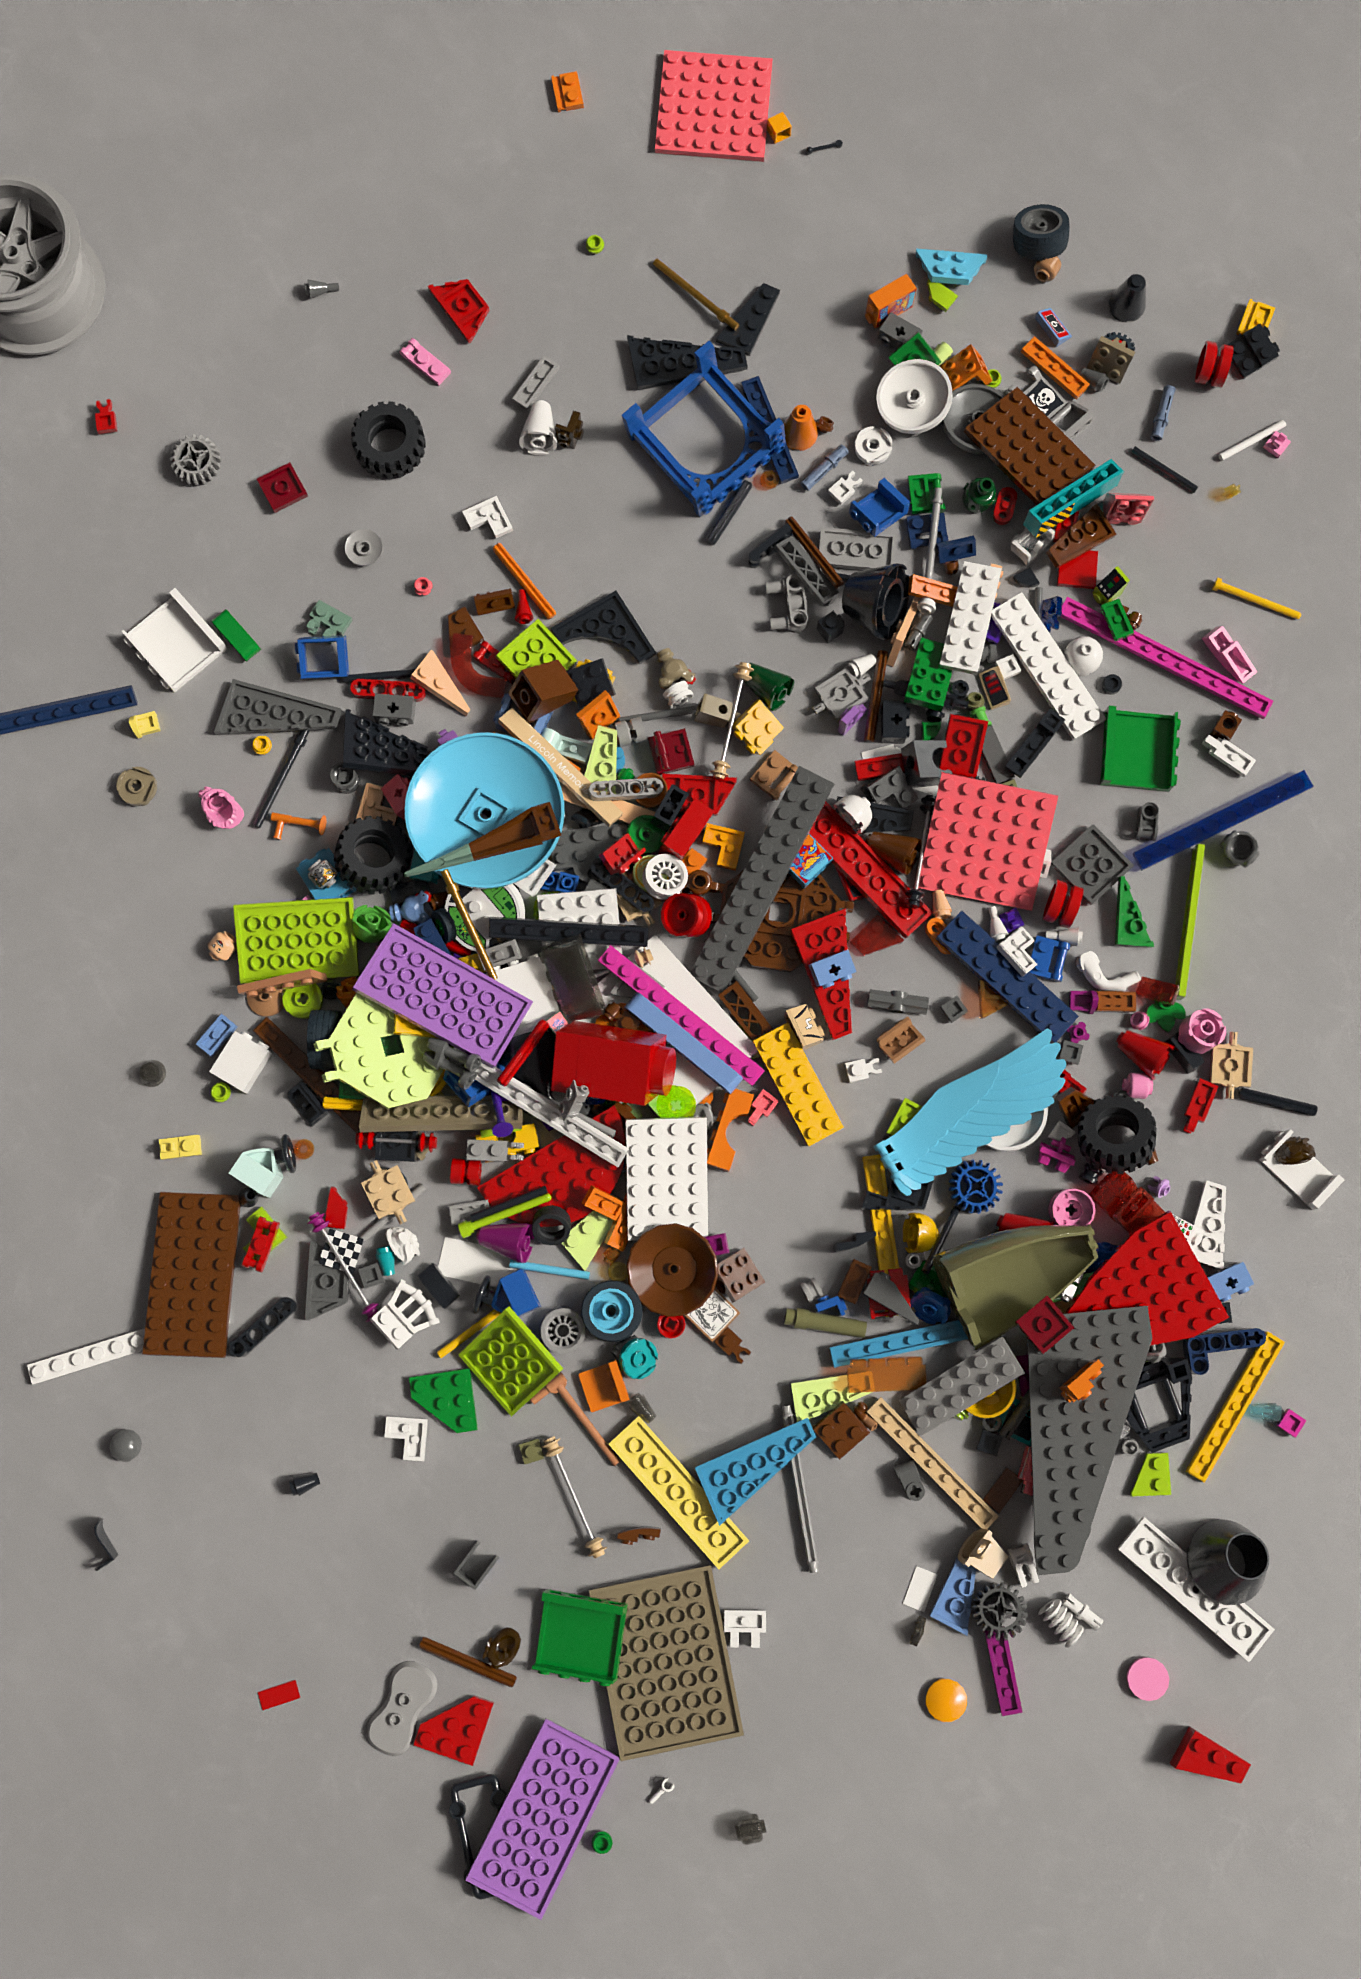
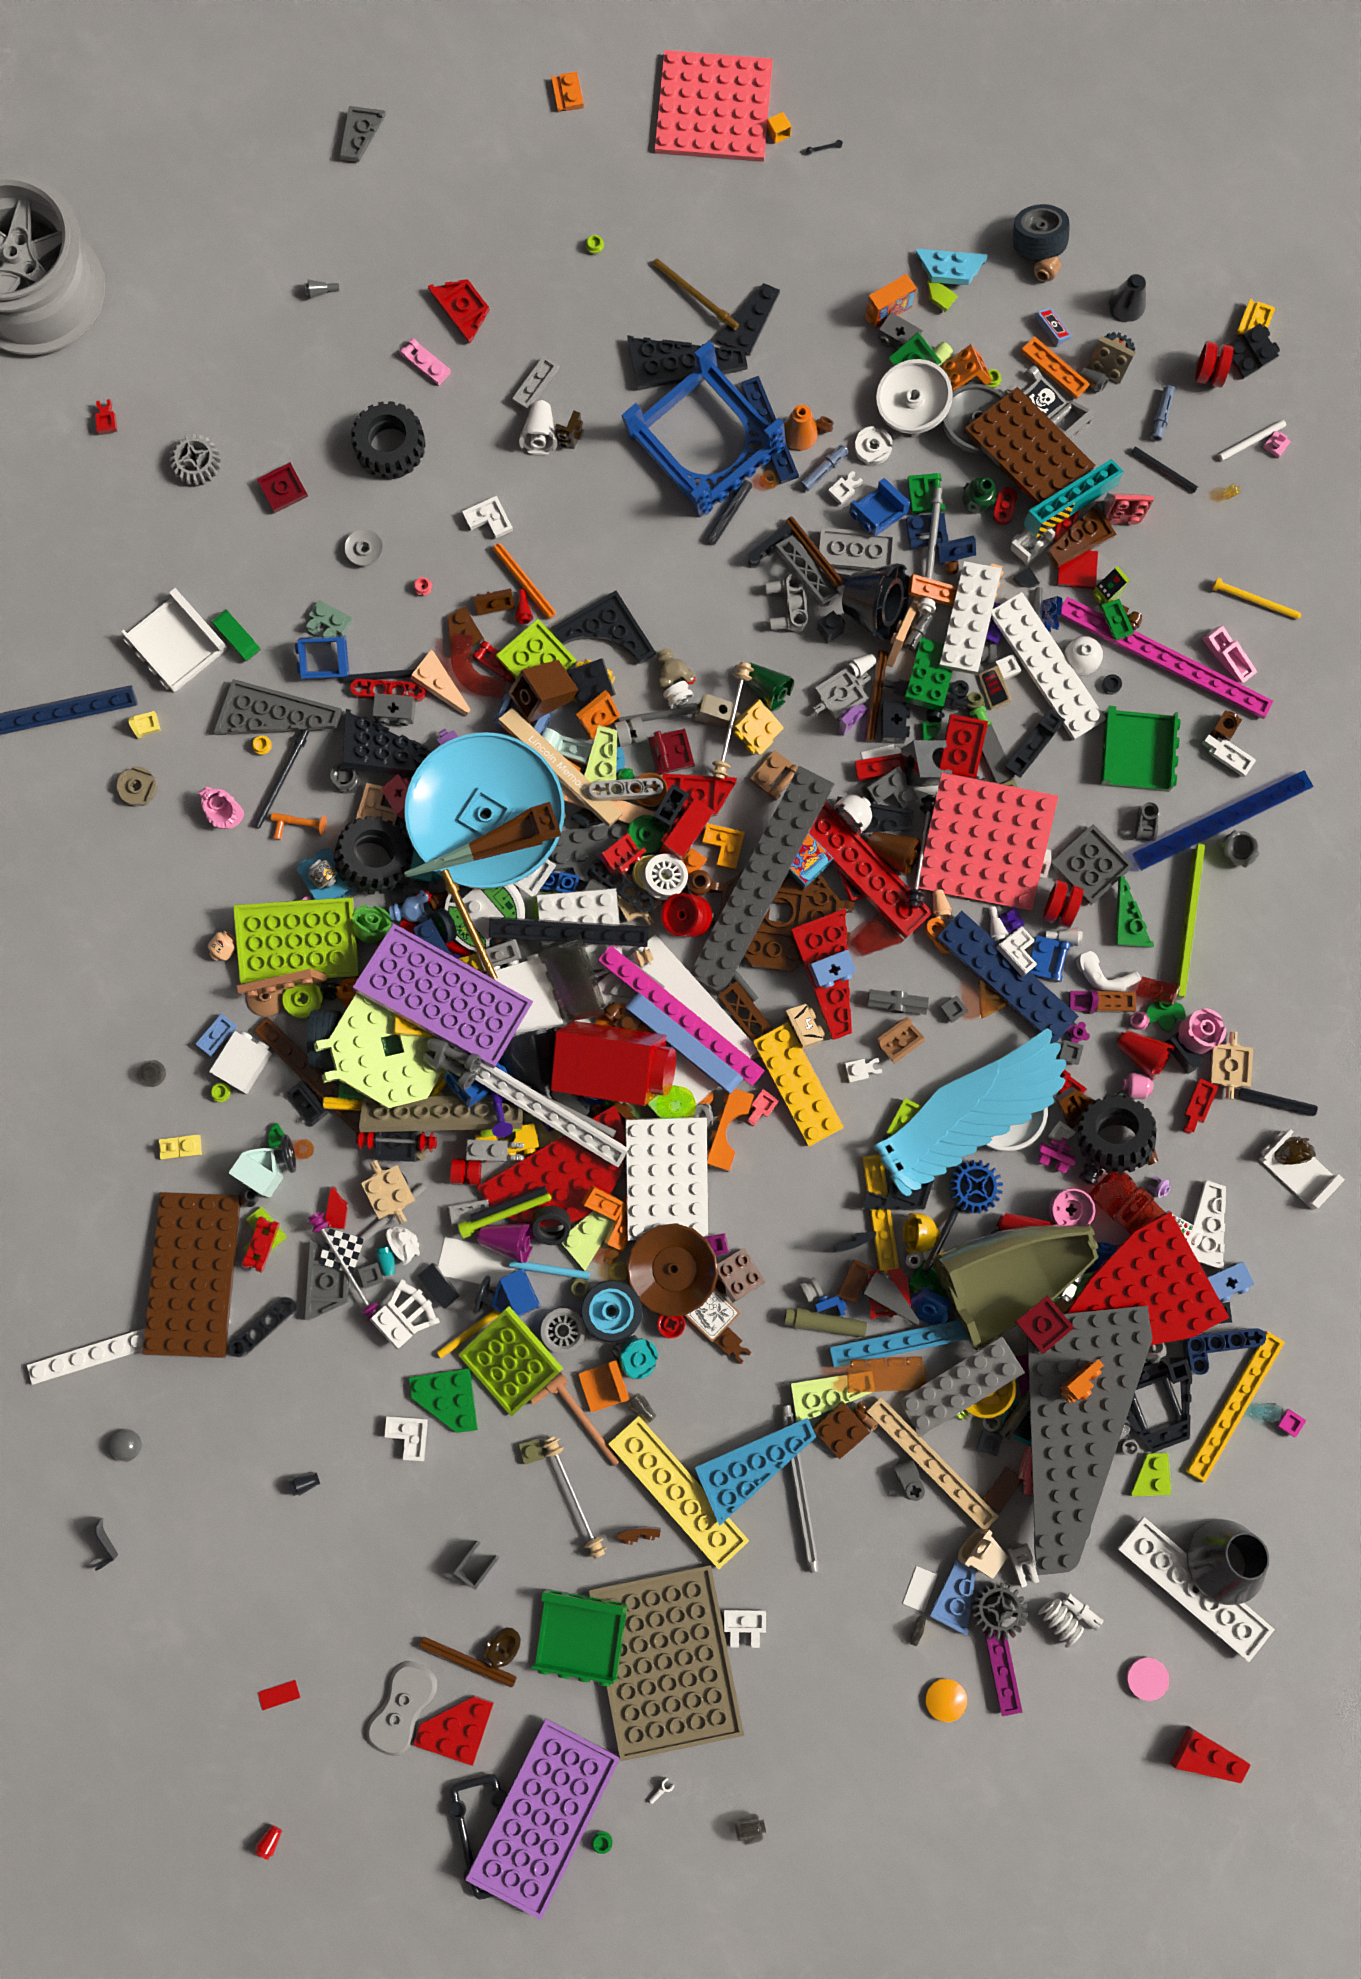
red axle [497,1019,550,1087] -> none
tile [546,1011,569,1039] -> none
light grey hinge [559,1080,589,1122] -> none
none -> red cone [254,1825,282,1860]
none -> green tile [267,1123,285,1149]
none -> dark grey wing [340,106,386,162]
none -> olive plate [570,1278,590,1299]

